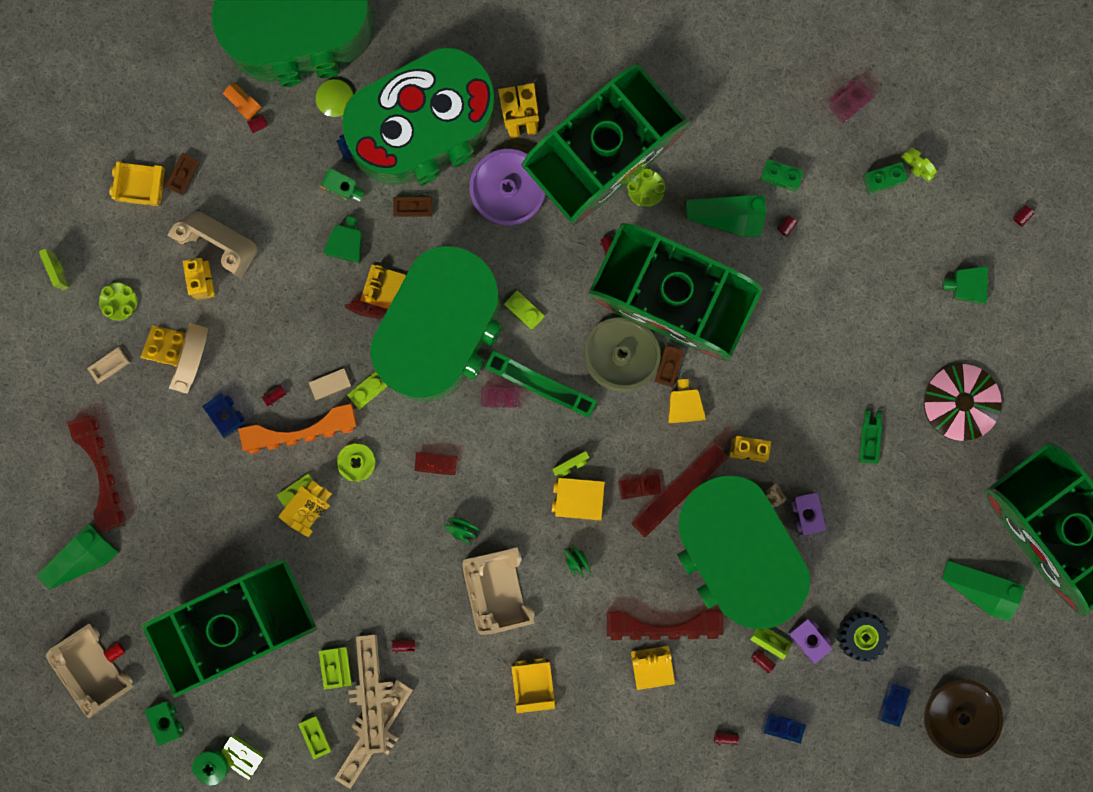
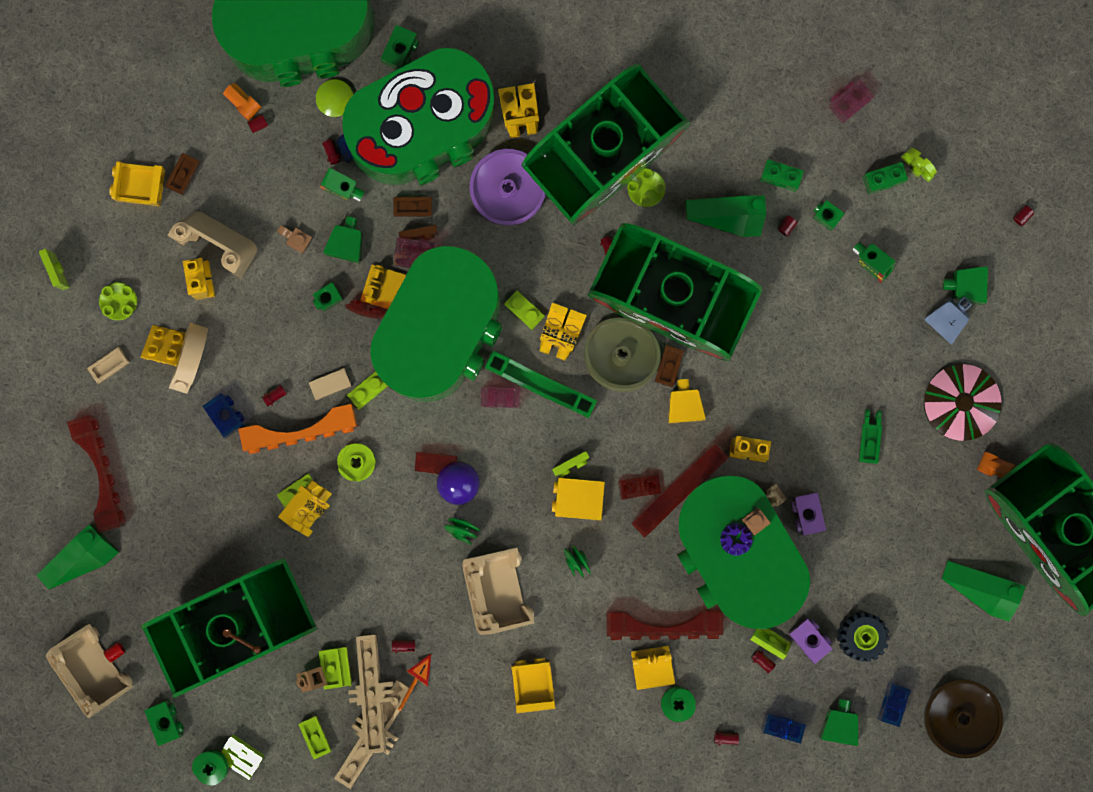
none -> reddish brown hinge [223,629,261,654]
none -> medium nougat plate [277,225,312,254]
none -> medium nougat brick [296,666,327,692]
none -> green brick [312,282,344,312]
none -> dark red pin [322,139,342,165]
none -> green brick [380,25,419,70]
none -> clear pink brick [394,238,435,268]
none -> reddish brown plate [398,225,438,244]
none -> piece [398,654,431,711]
none -> dark purple piece [437,462,480,505]
none -> yellow hips [539,303,587,361]
none -> green piece [661,686,696,722]
none -> dark purple gear [720,523,753,556]
none -> medium nougat brick [742,508,770,536]
none -> green brick [813,200,845,231]
none -> green torso [819,699,858,746]
none -> green torso [853,242,896,283]
none -> sand blue torso [924,296,972,344]
none -> orange piece [977,452,1017,478]

